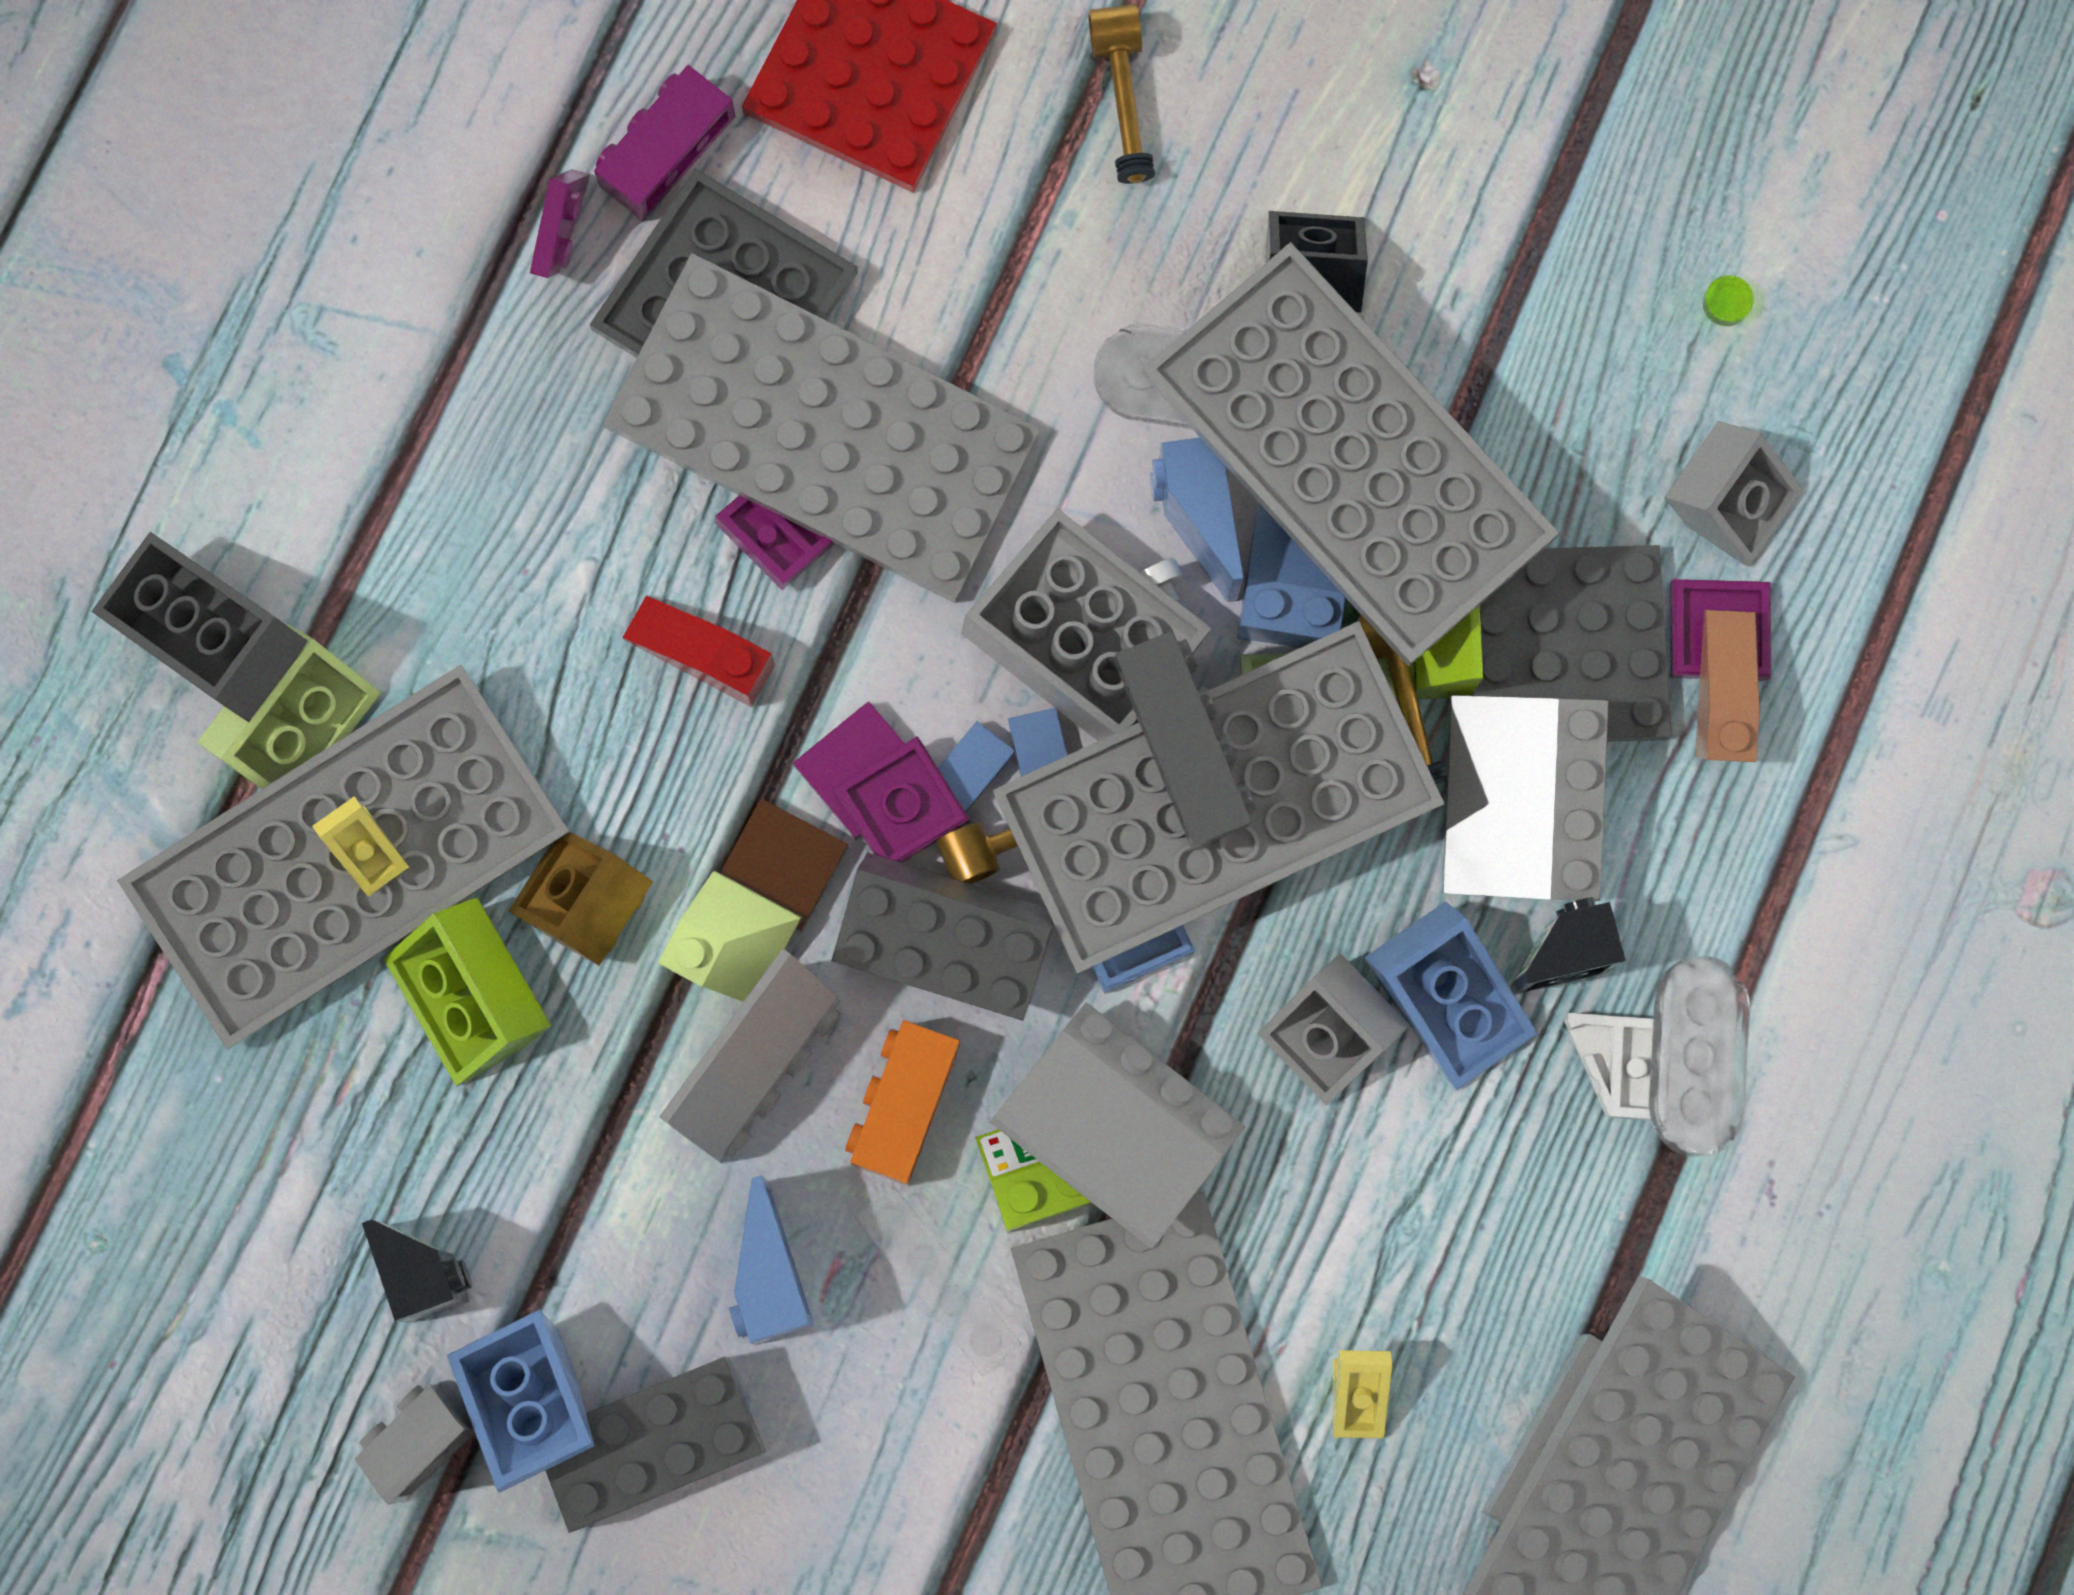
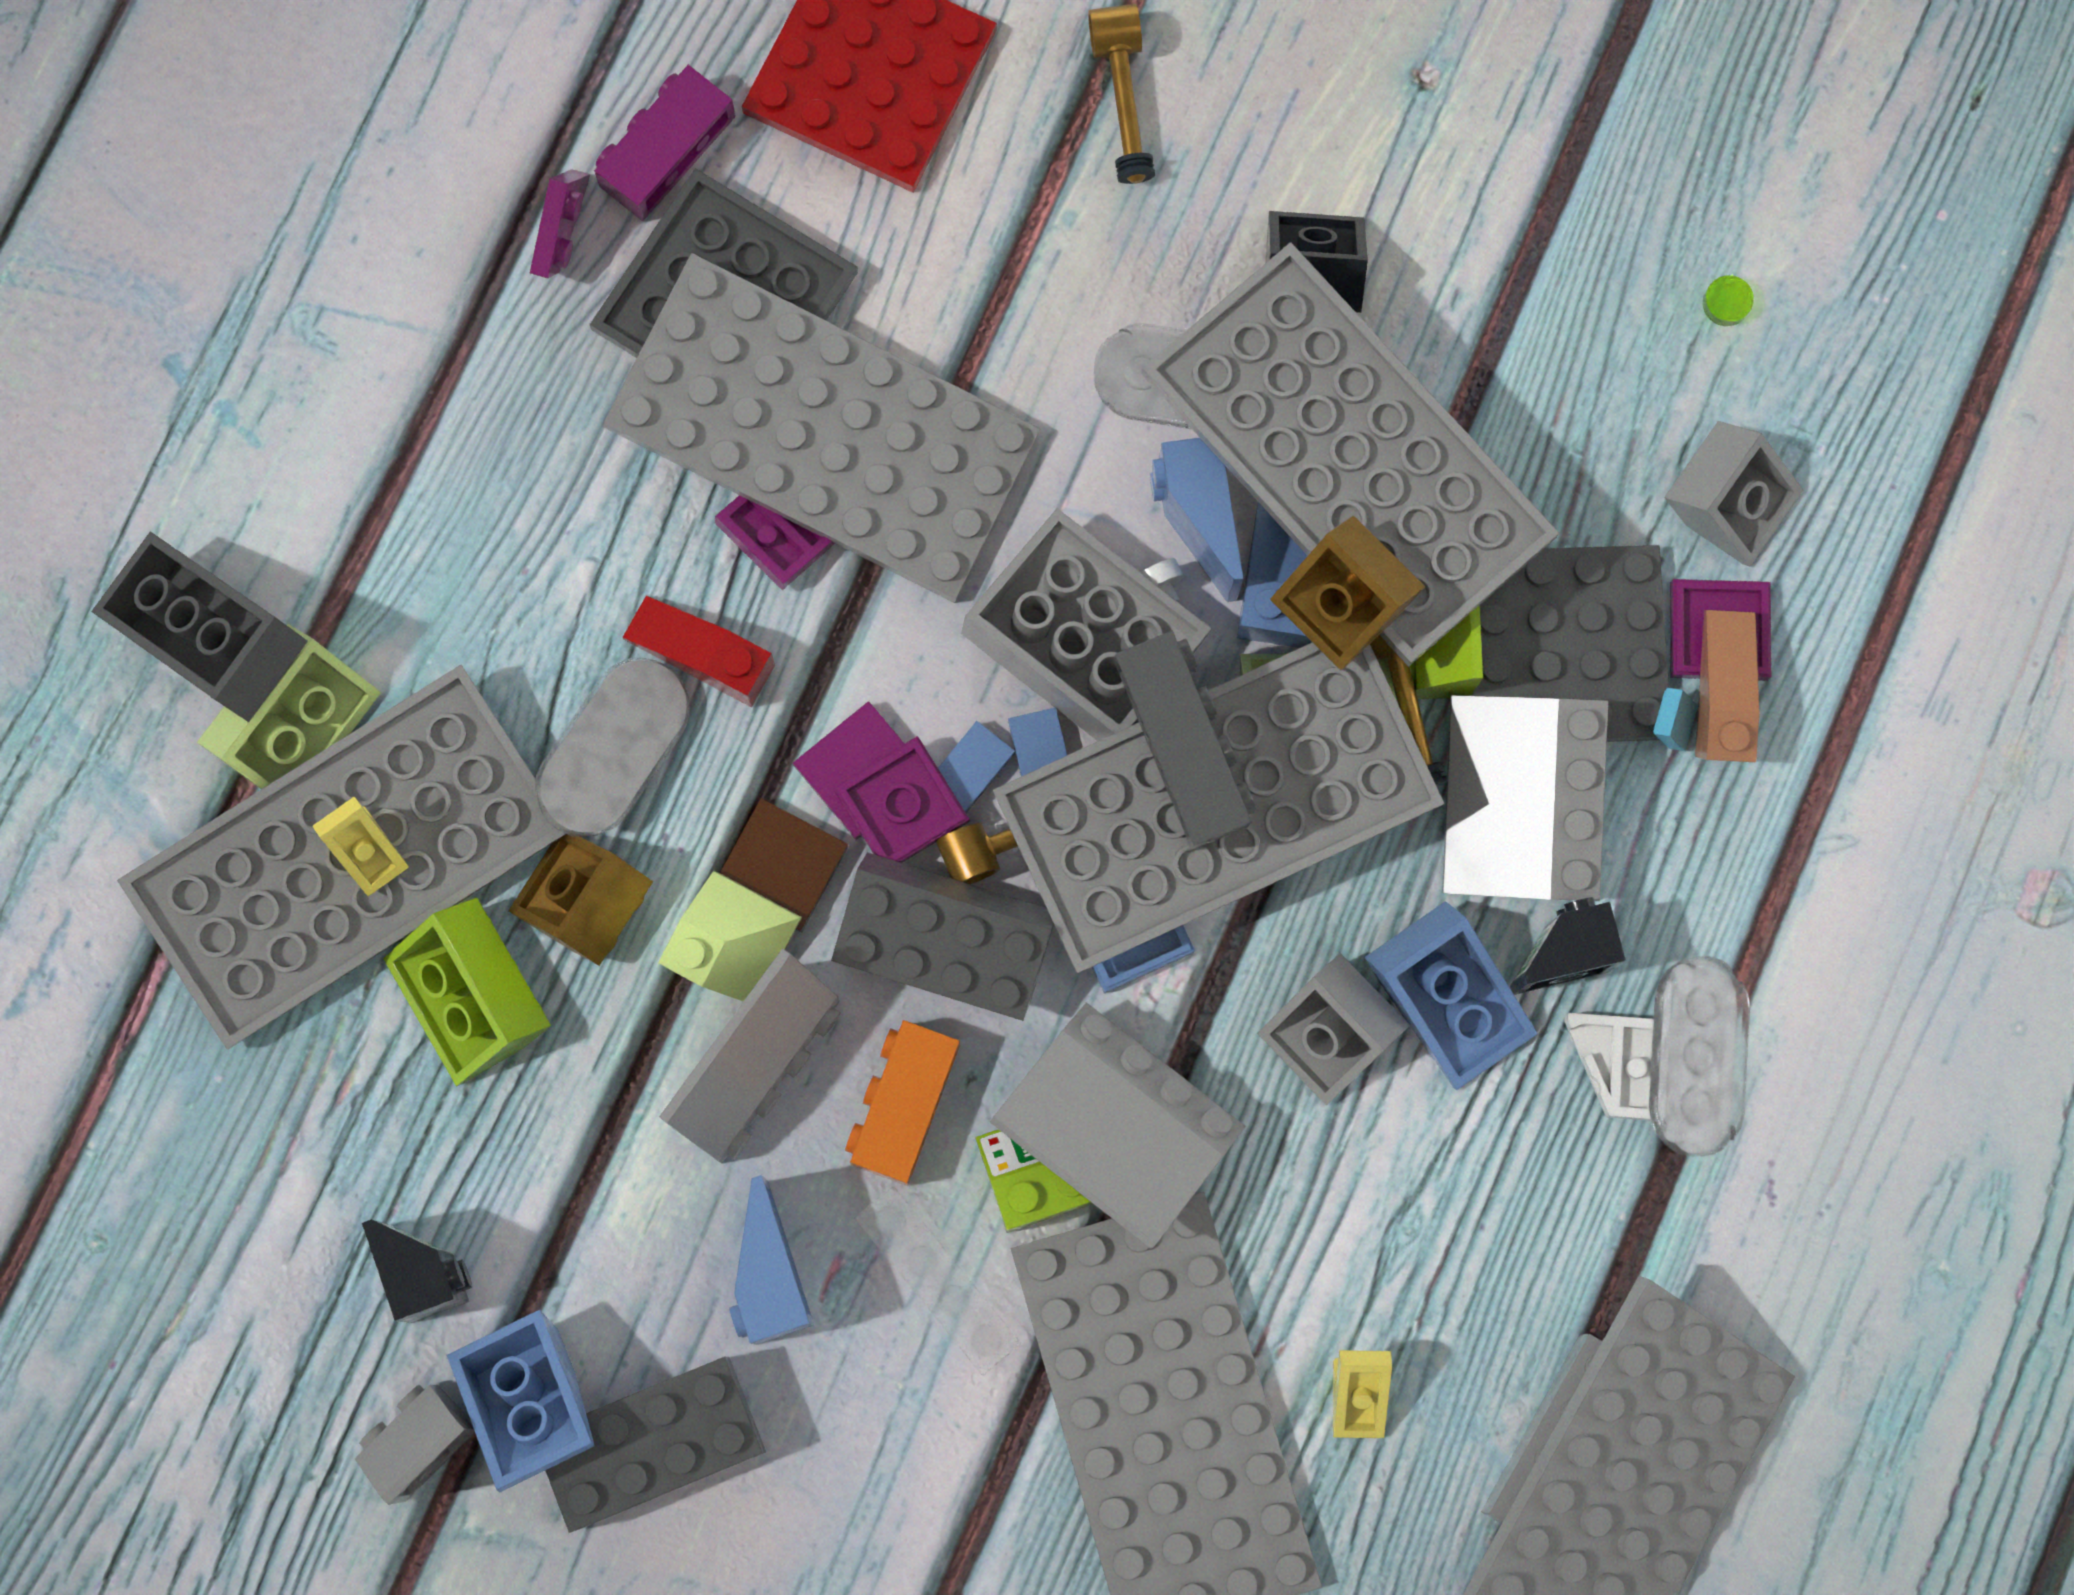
none -> flat silver tile [535,658,690,837]
none -> pearl gold slope [1270,515,1425,671]
none -> medium azure tile [1653,688,1698,752]

